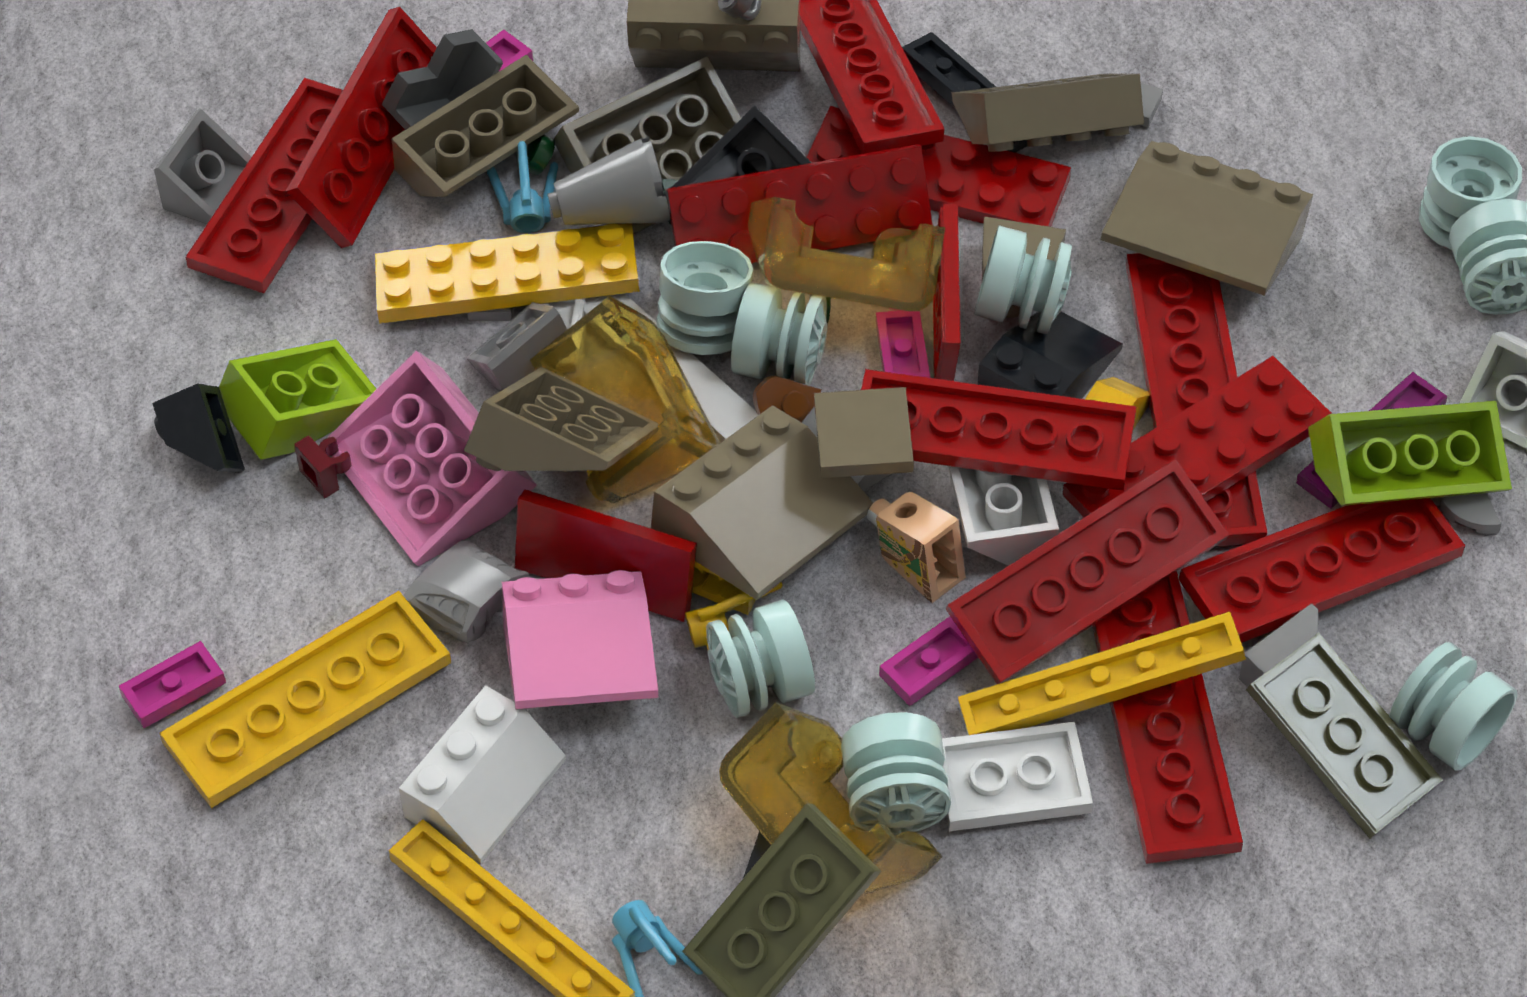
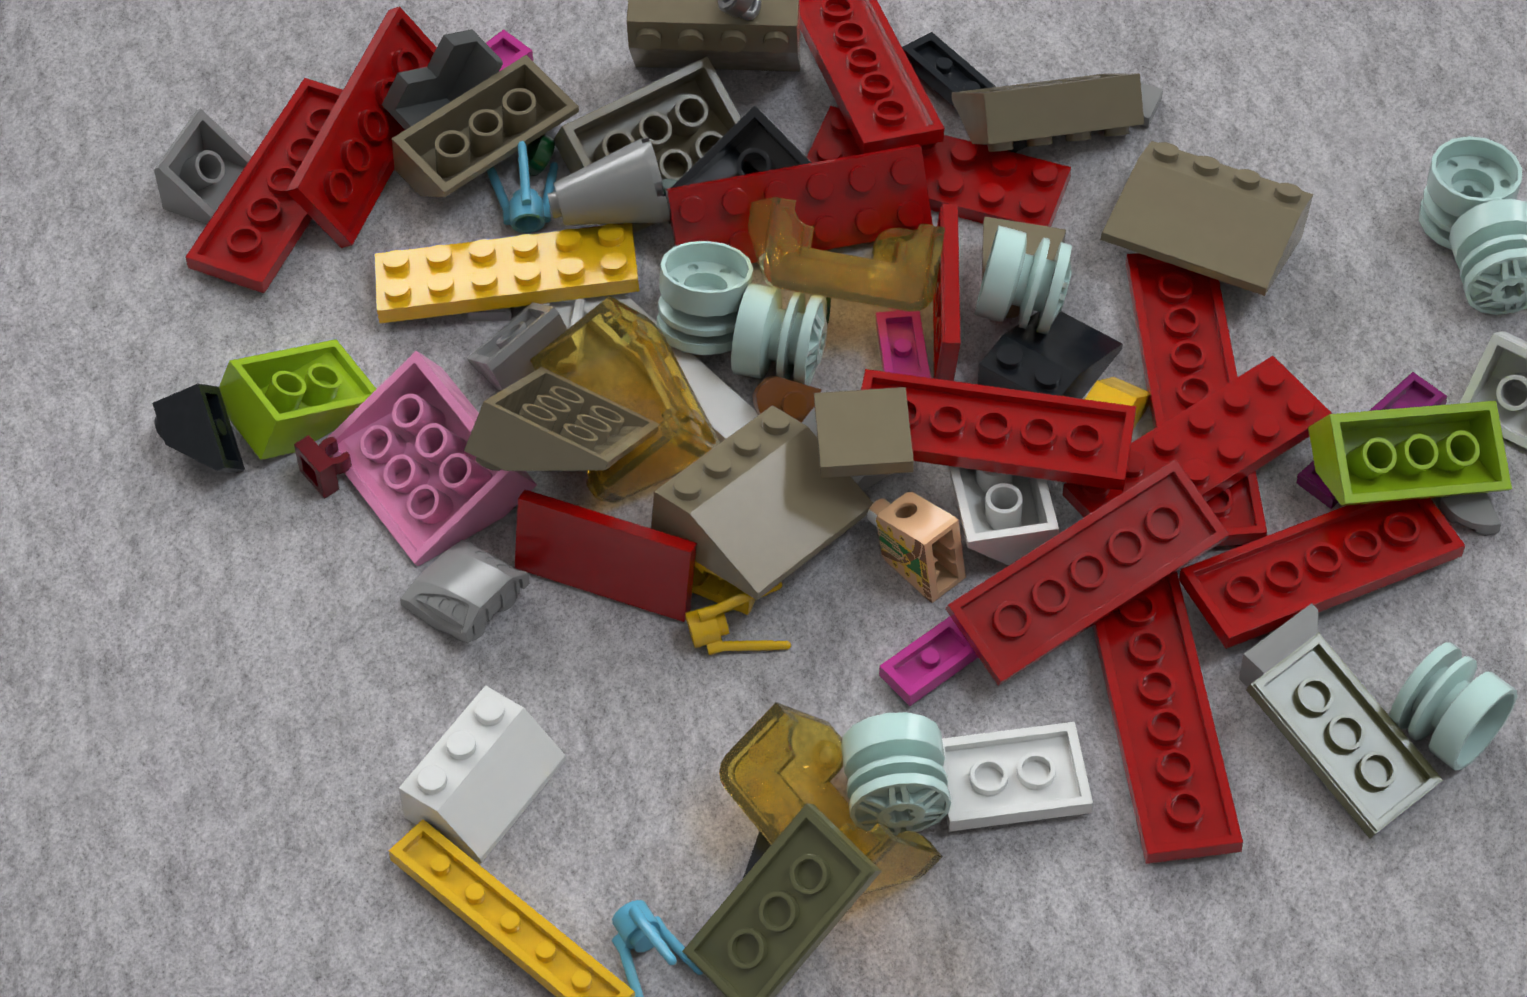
dark pink plate [118,641,226,728] -> none
yellow plate [159,591,451,808] -> none
bright pink slope [502,570,658,709] -> none
light aqua wheel [706,599,815,718] -> none
yellow plate [958,612,1246,735] -> none

